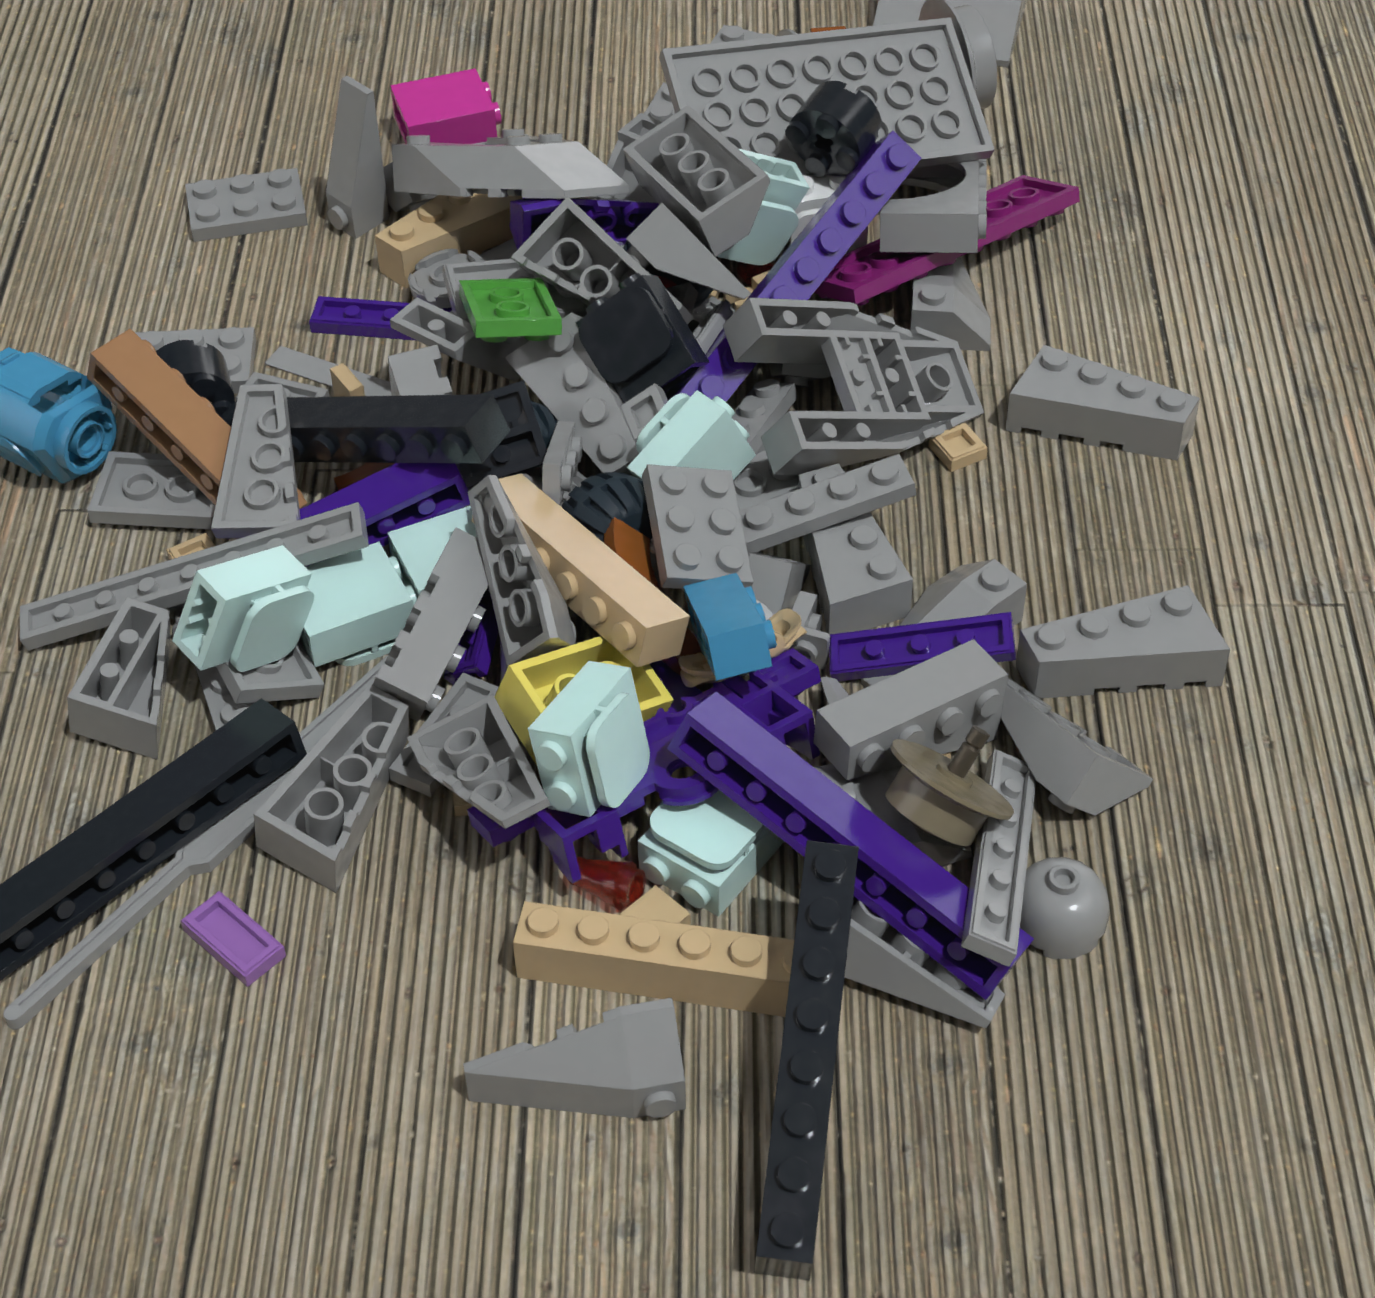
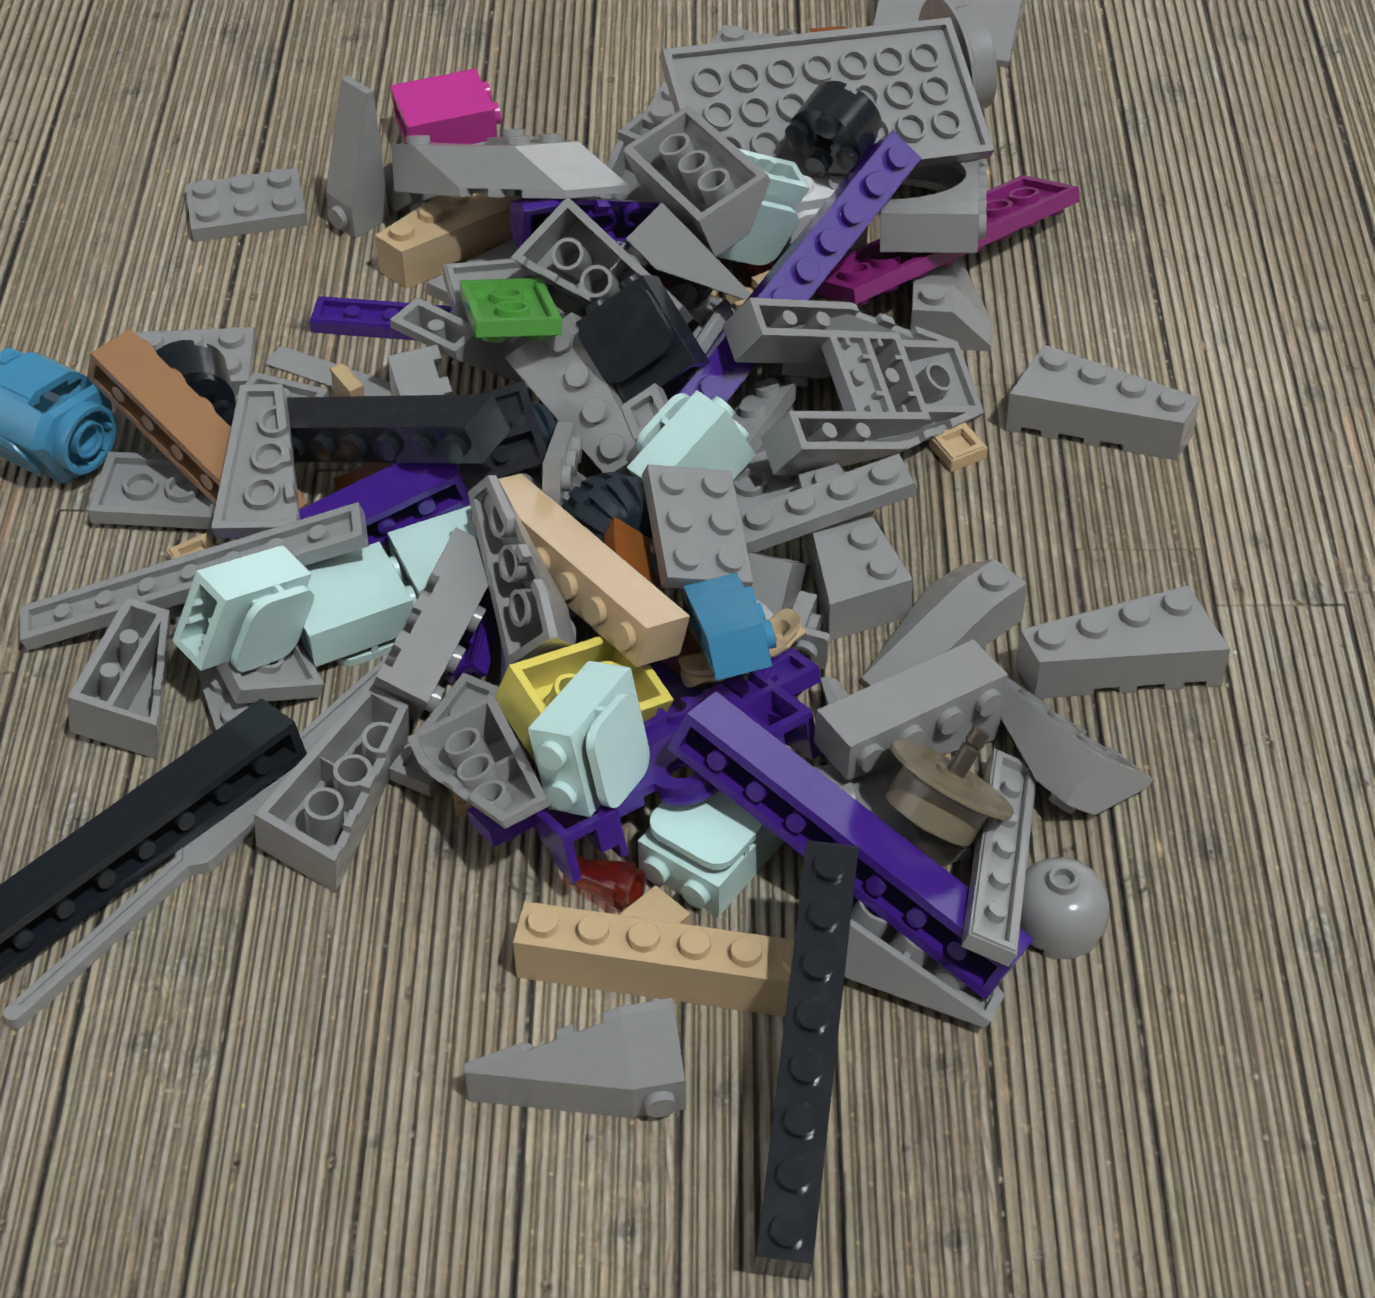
medium lavender tile [181,891,286,987] -> none
light grey tile [408,249,483,308] -> none
dark purple tile [829,612,1016,681] -> none

